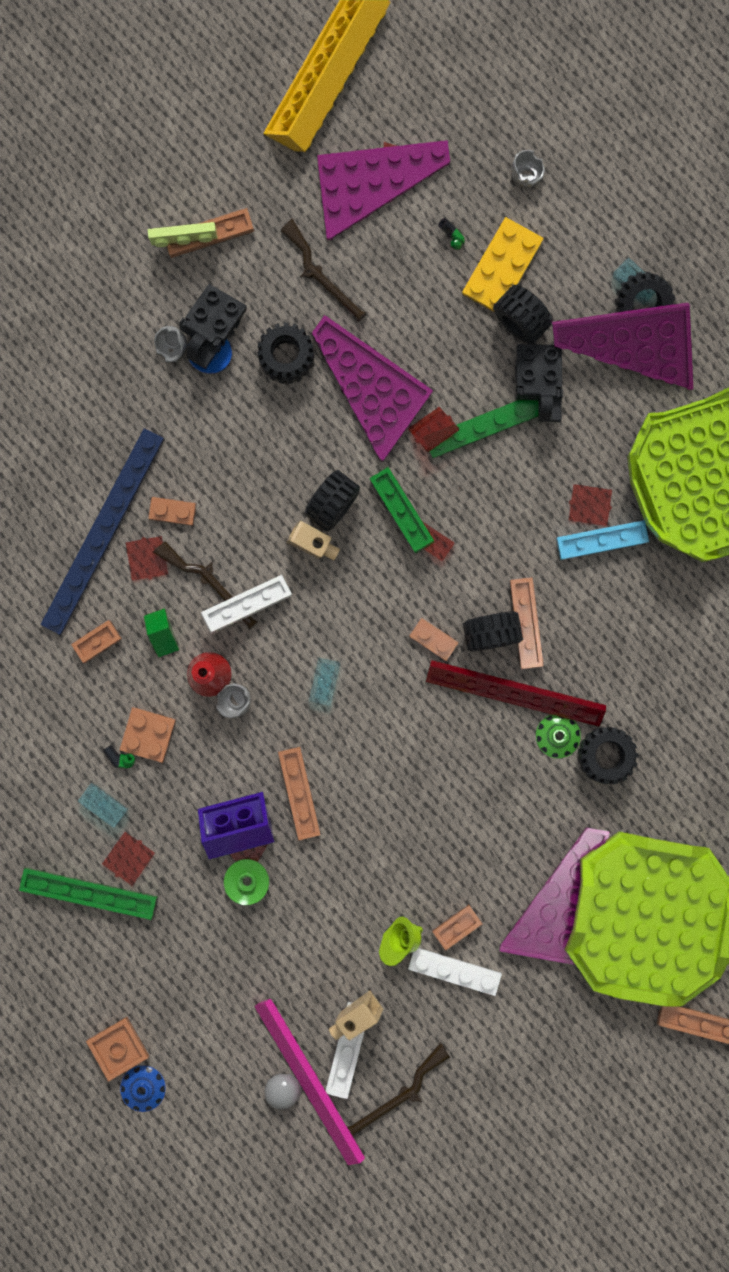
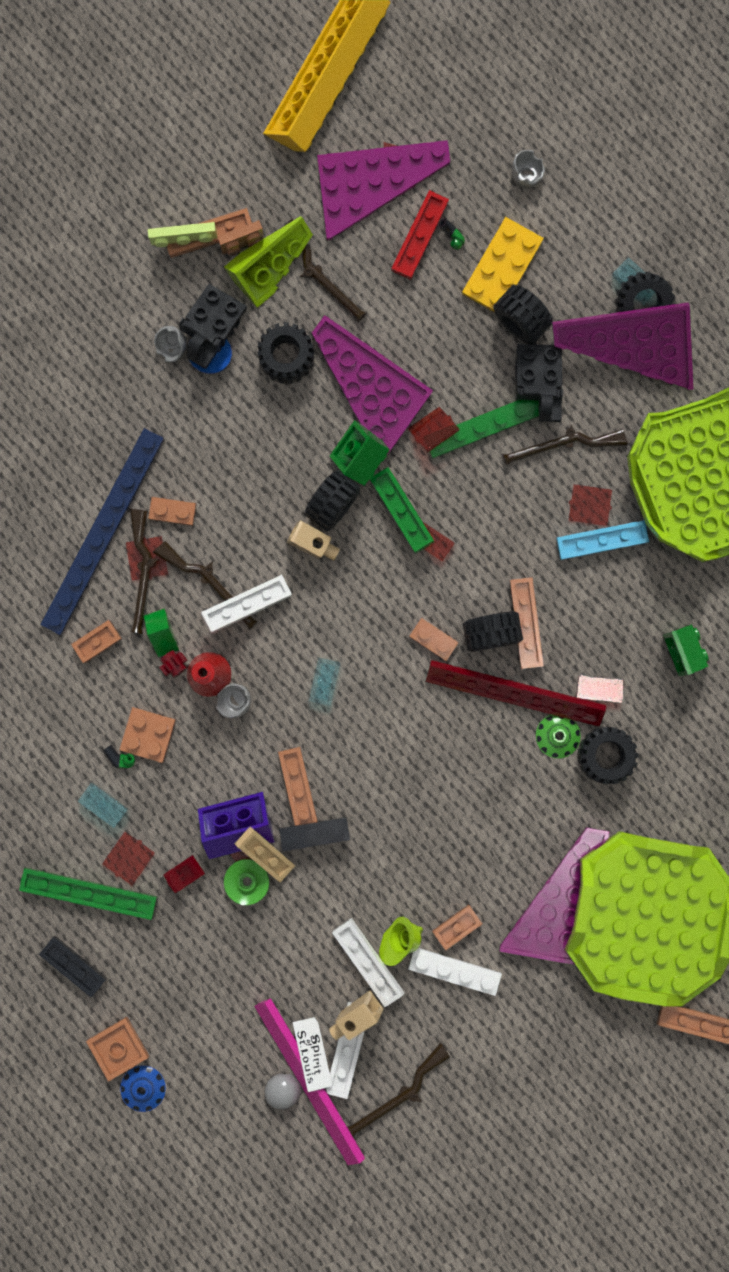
none -> black plate [39,936,107,998]
none -> dark brown piece [130,509,160,634]
none -> dark red gear [159,650,188,678]
none -> dark red bracket [164,855,205,893]
none -> nougat plate [217,220,264,256]
none -> lime wedge [224,216,313,308]
none -> tan plate [235,827,295,882]
none -> black plate [279,817,350,851]
none -> white sticker [293,1018,332,1092]
none -> green slope [330,420,390,486]
none -> white plate [332,918,405,1007]
none -> red plate [391,190,449,280]
none -> dark brown piece [502,424,628,466]
none -> clear red tile [576,676,624,703]
none -> green slope [663,624,709,676]

